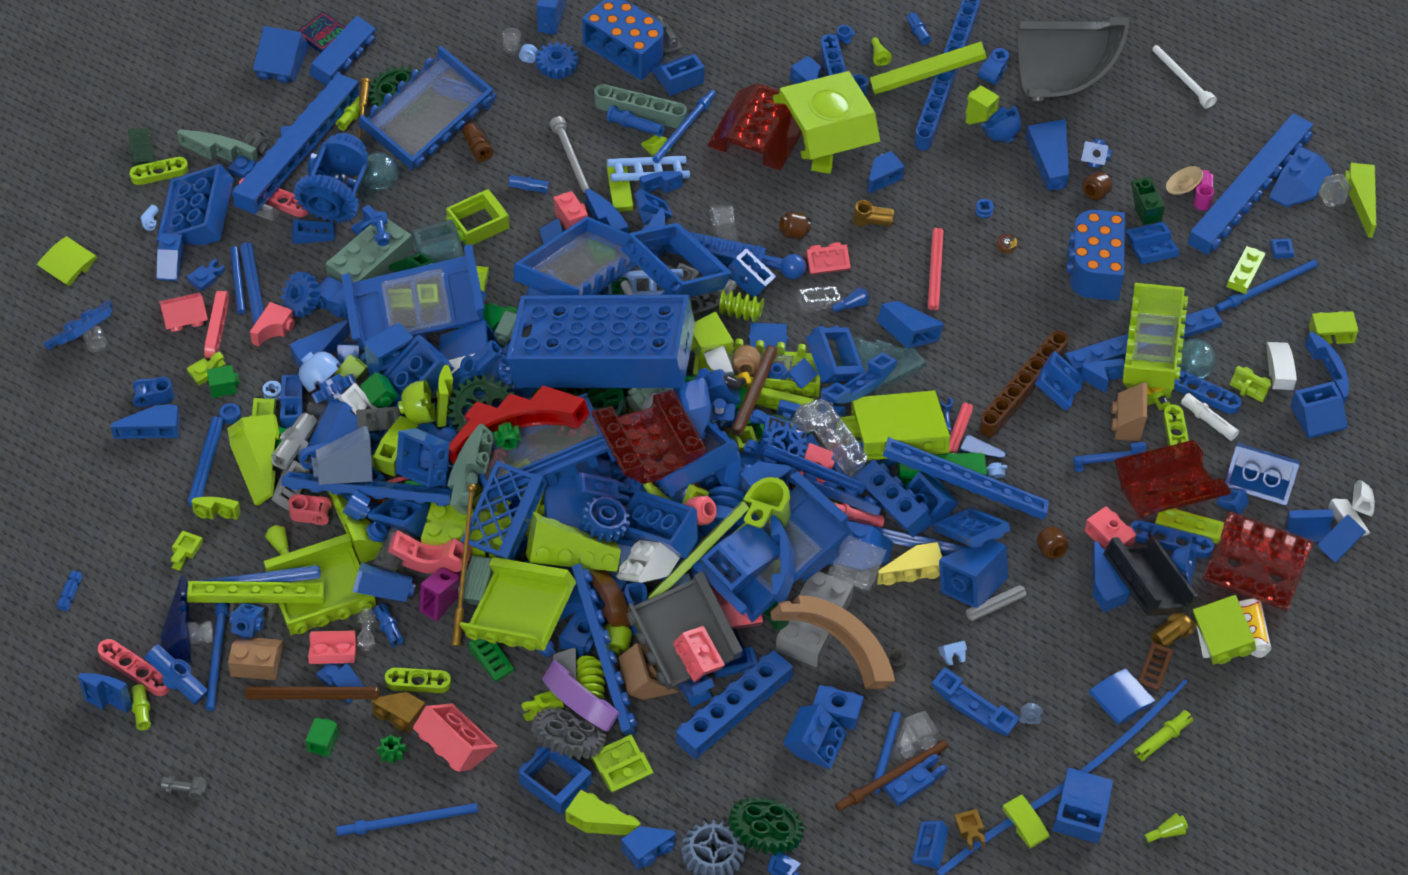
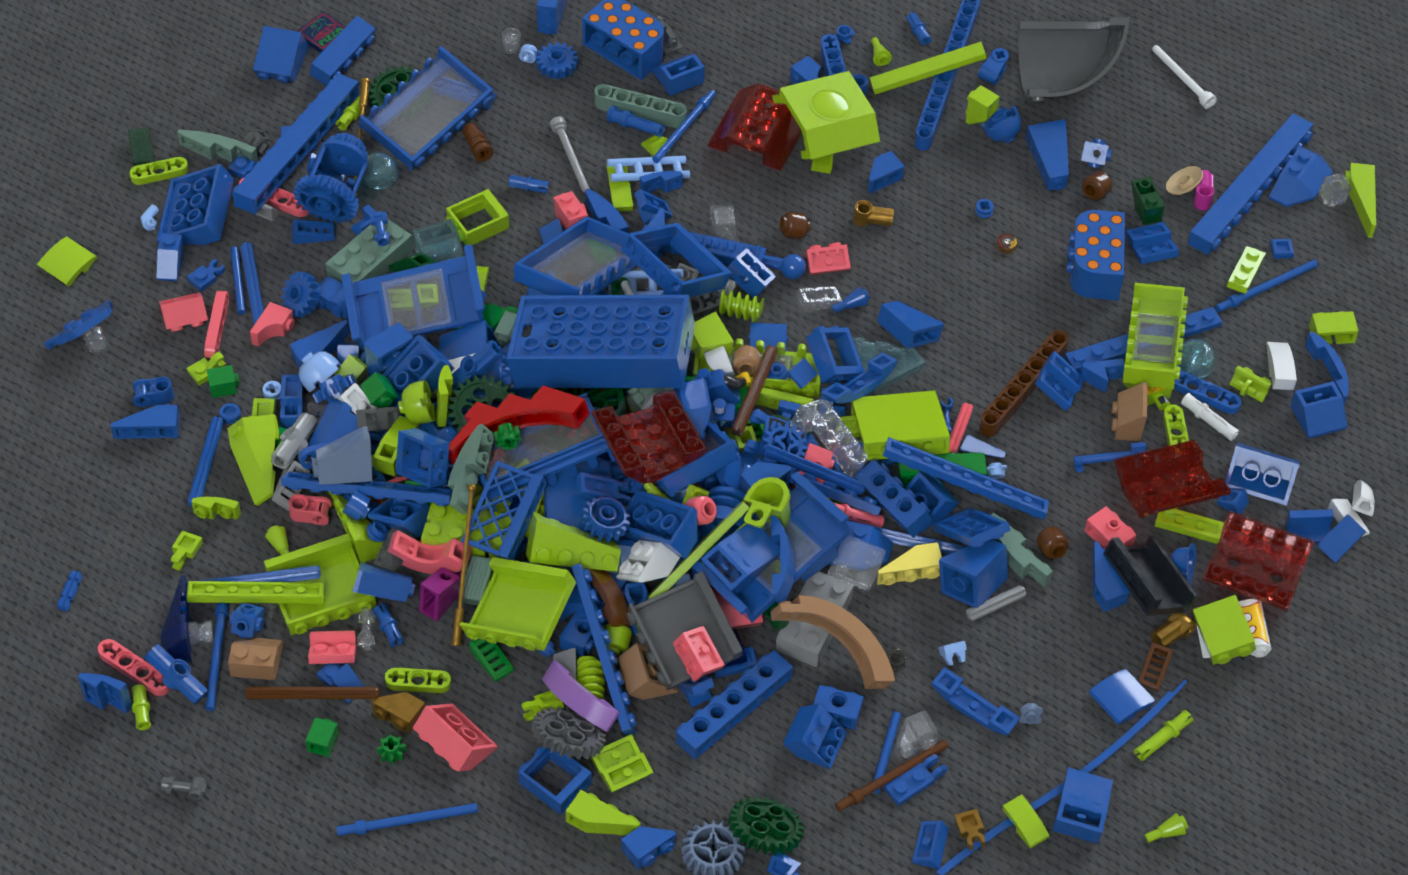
coral axle [928,228,944,311] -> none
blue beam [1130,520,1214,558] -> none
none -> sand green slope [991,513,1053,587]

